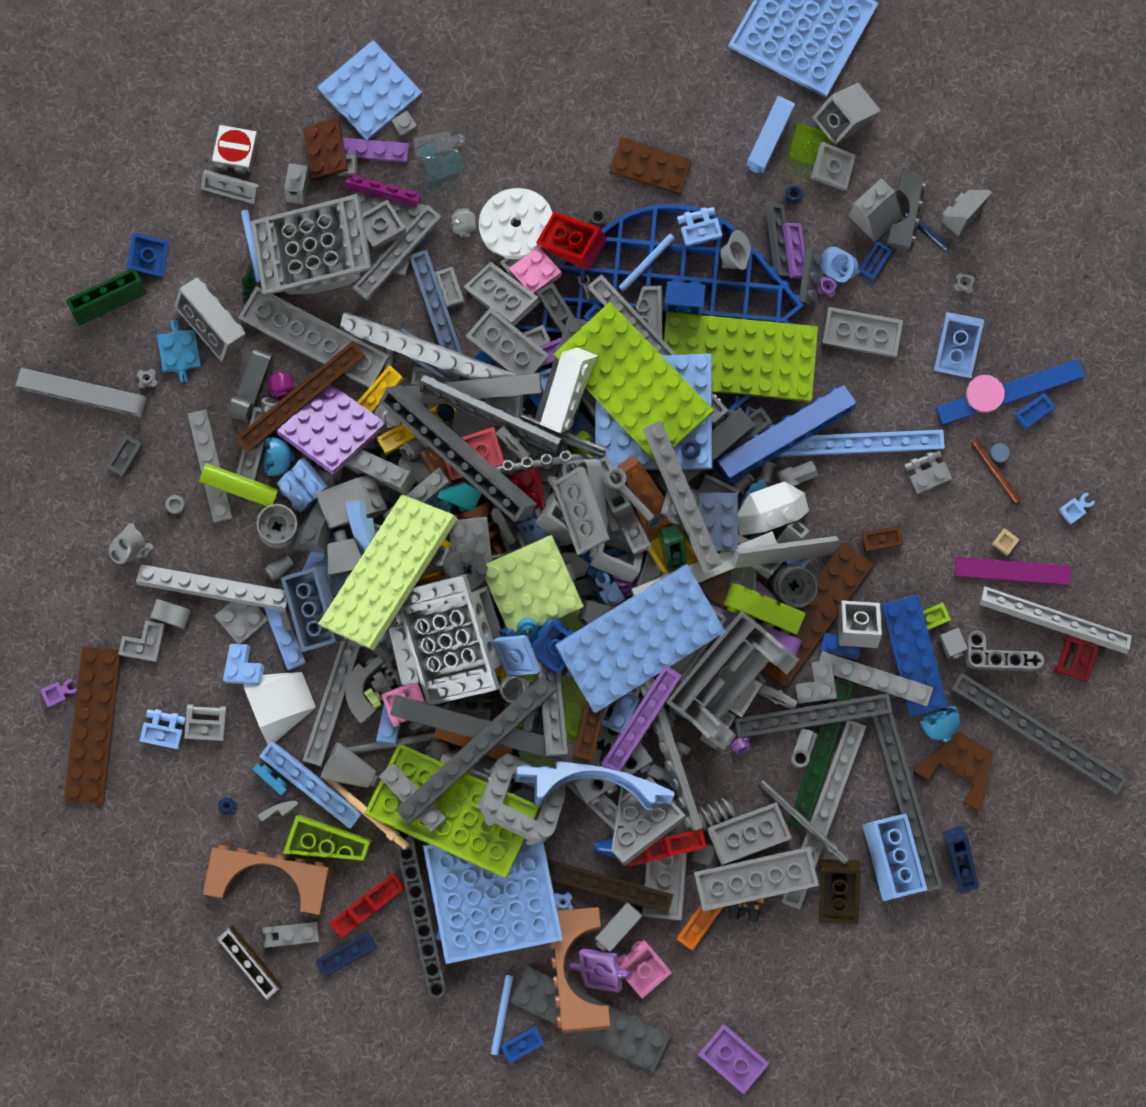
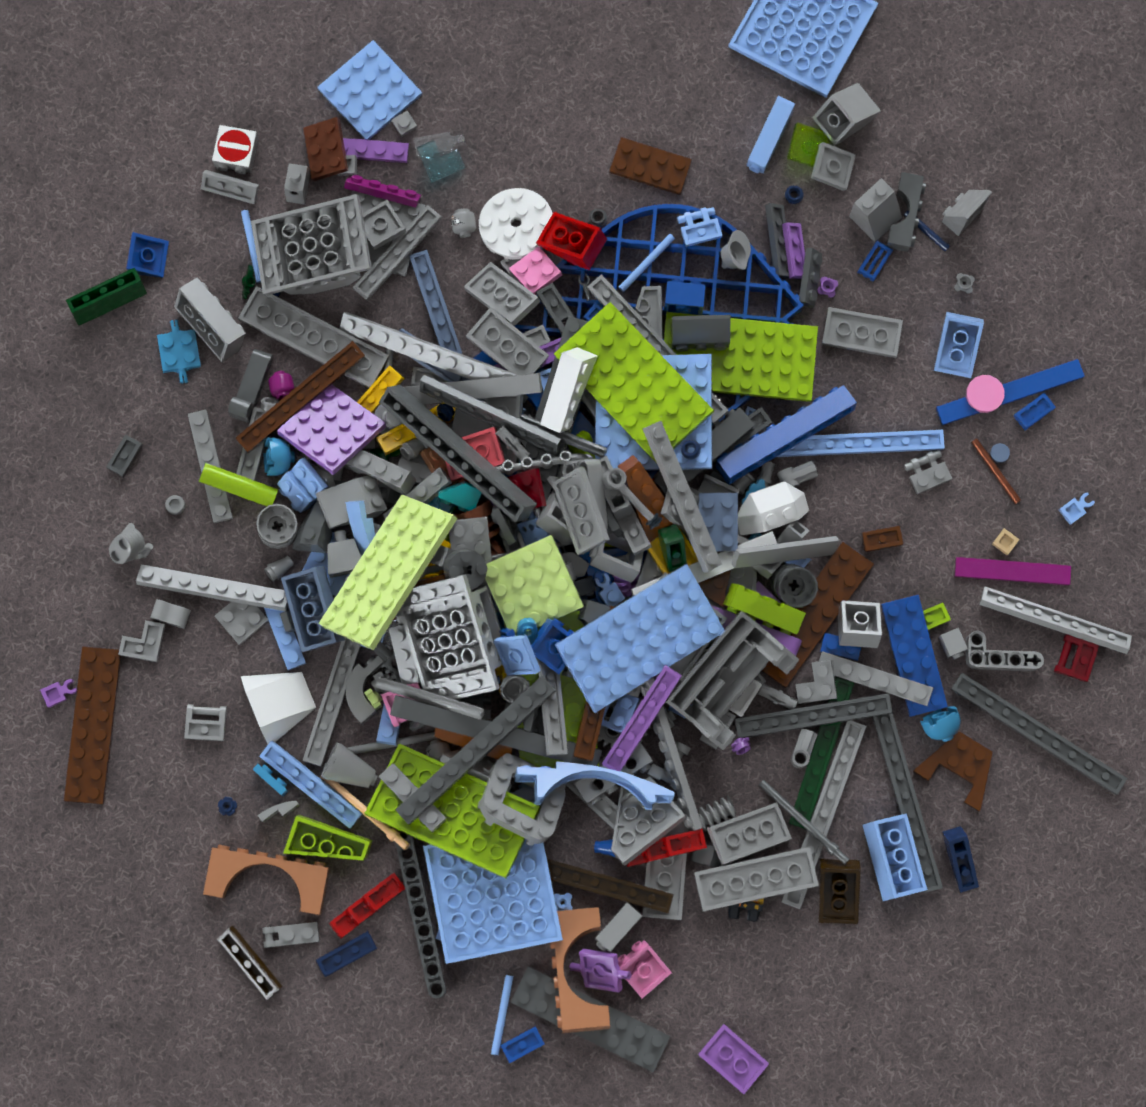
light grey beam [15,368,147,417] -> none
light grey plate [137,369,157,389] -> none
light blue plate [140,709,186,750] -> none
light blue plate [223,644,264,684] -> none
light grey plate [435,267,465,308] -> none
orange plate [676,904,723,951] -> none
light blue piece [821,247,860,283] -> none
none -> light grey axle [376,677,485,720]
none -> dark grey slope [671,315,731,352]

